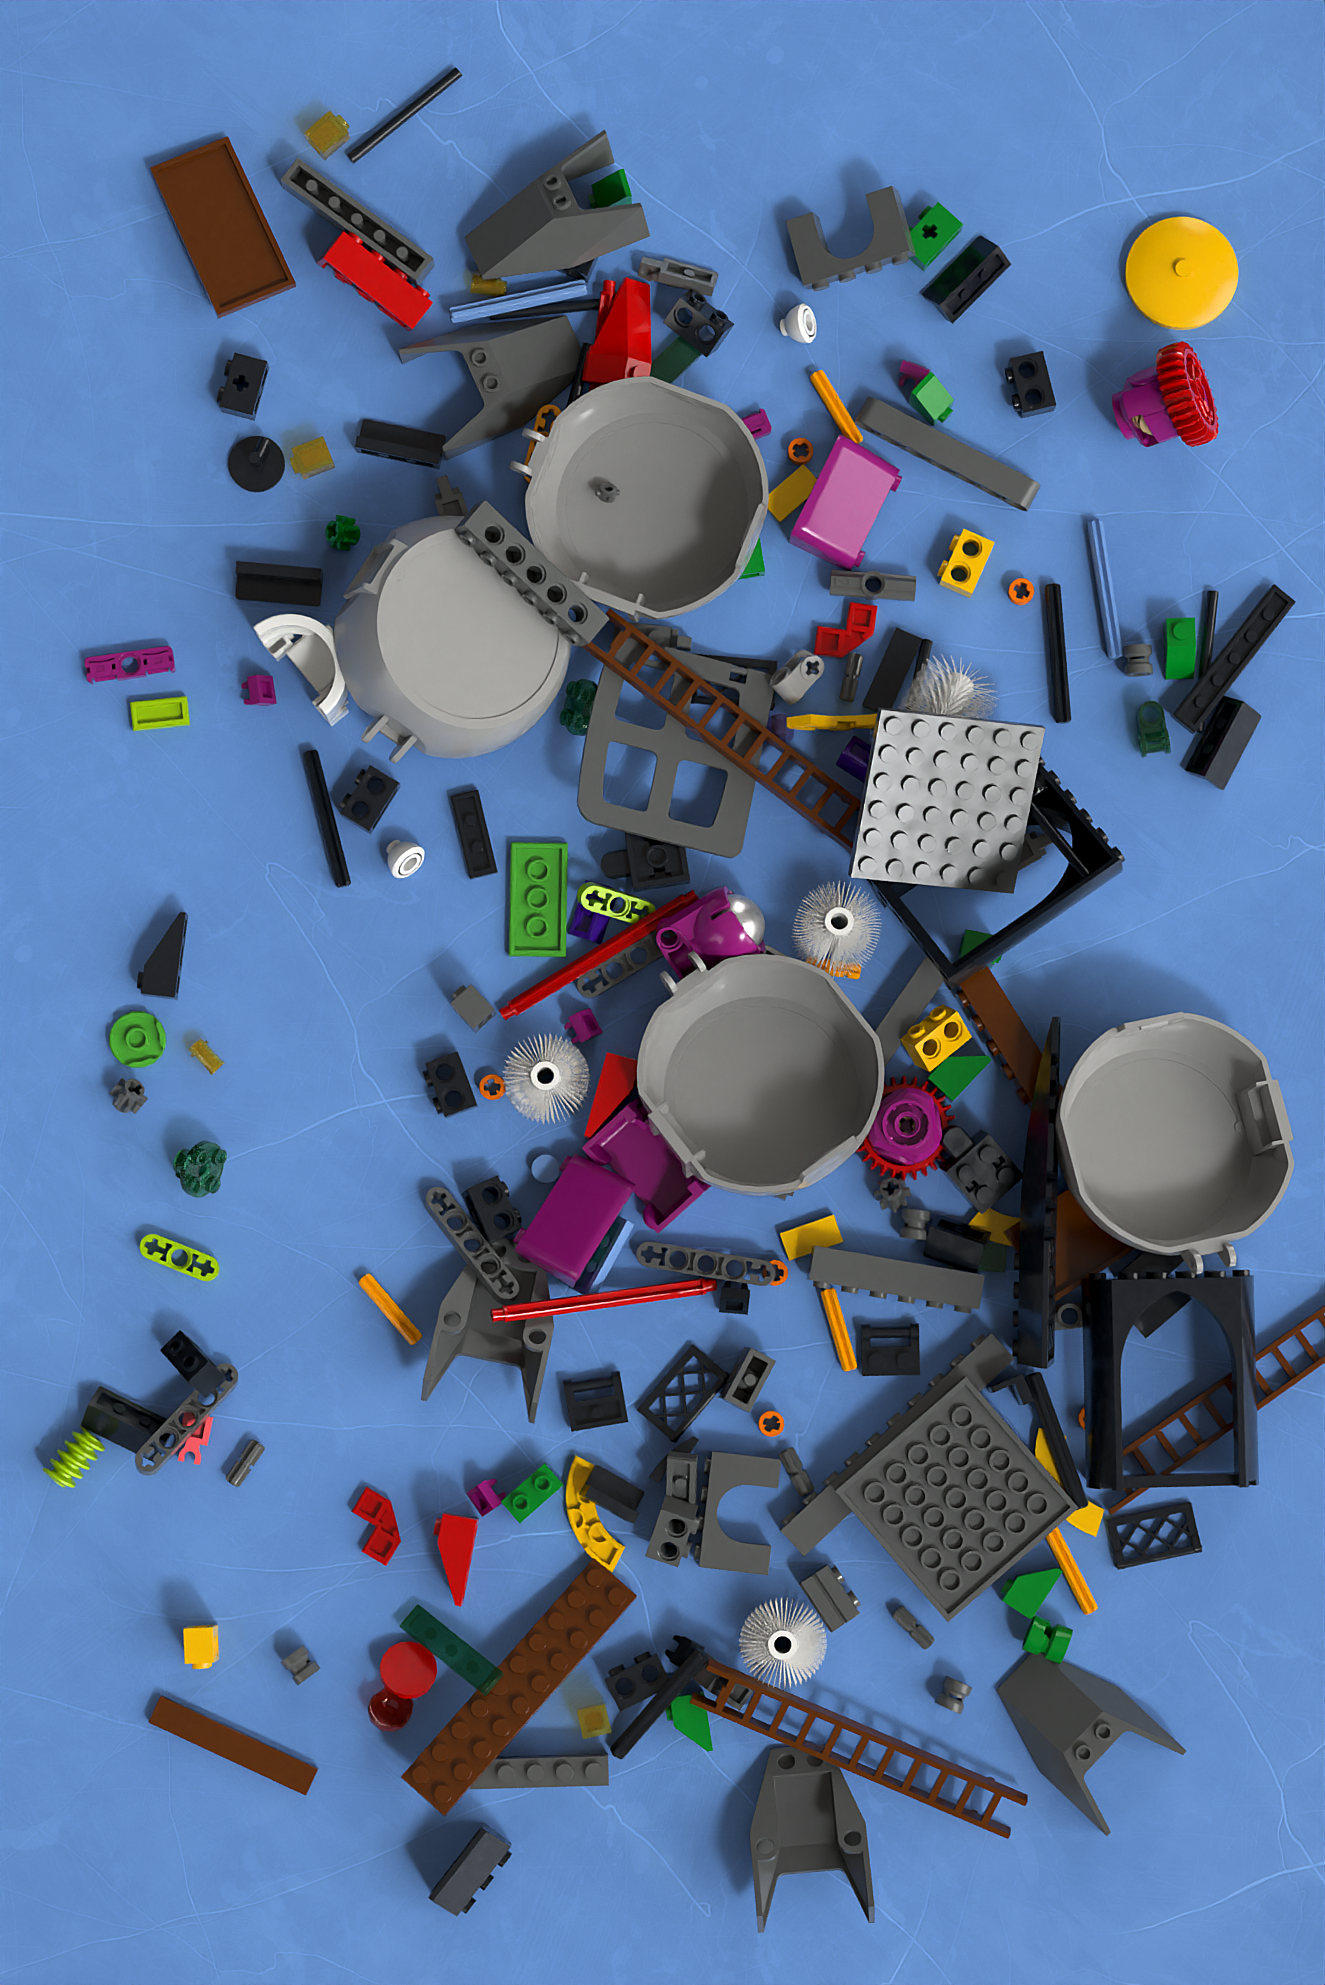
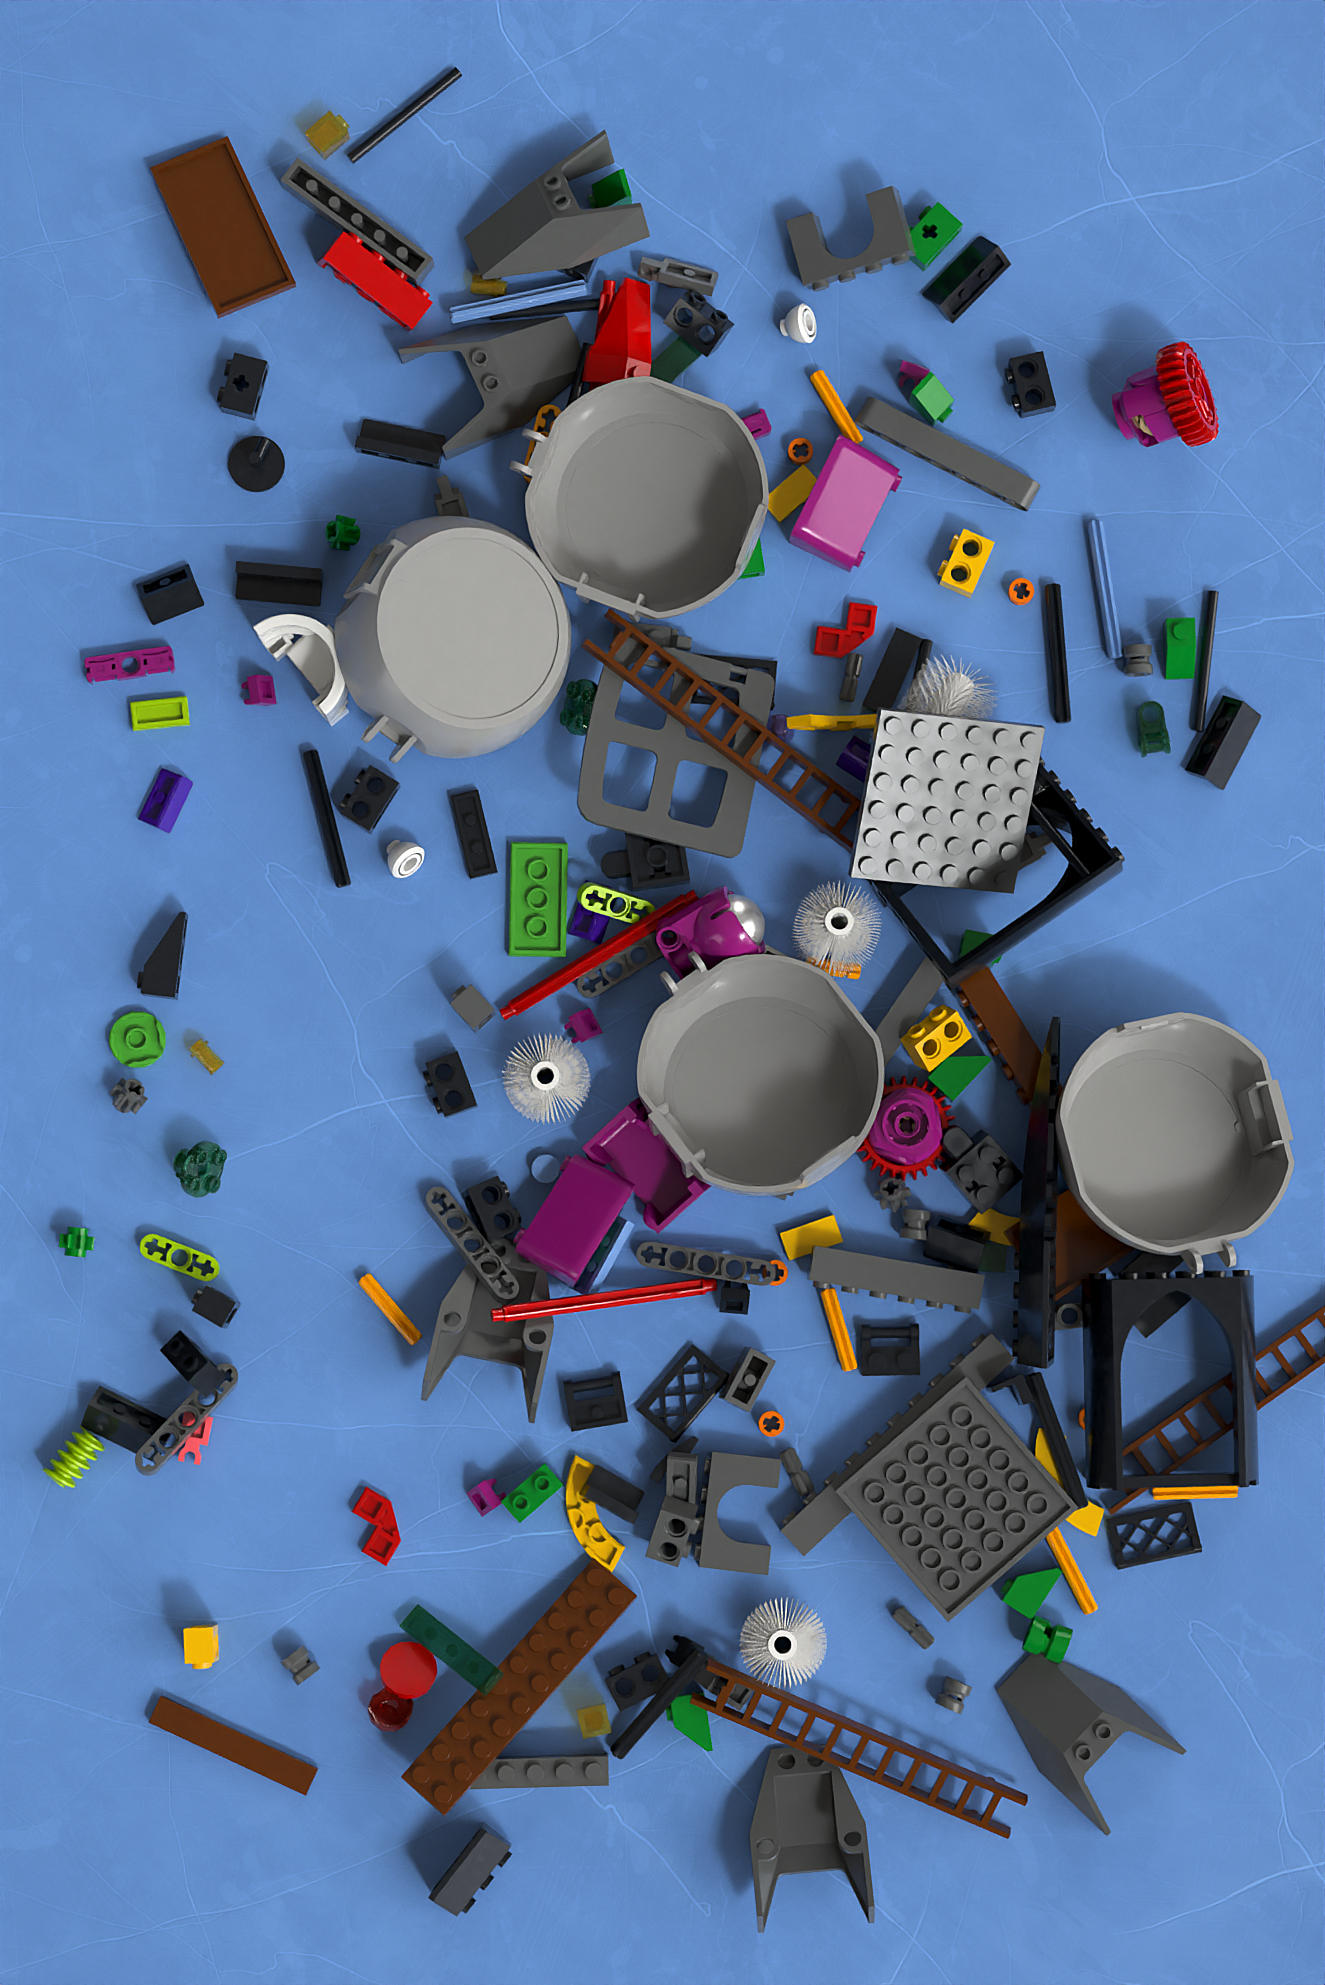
dark grey piece [226,1439,265,1487] -> none
clear yellow brick [289,436,335,480] -> none
red slope [433,1512,479,1607] -> none
dark grey brick [454,500,610,647] -> none
orange bush [479,1074,506,1100] -> none
red slope [584,1052,638,1140] -> none
dark grey piece [595,483,620,503] -> none
light grey piece [769,650,824,705] -> none
dark grey brick [798,1564,861,1633] -> none
dark grey piece [829,570,916,602] -> none
yellow dish [1124,217,1238,330] -> none
black tile [1170,584,1296,734] -> none
none -> green gear [58,1227,95,1258]
none -> black panel [136,564,204,625]
none -> dark purple slope [138,768,193,833]
none -> black brick [191,1285,241,1329]
none -> light orange axle [1152,1486,1238,1500]

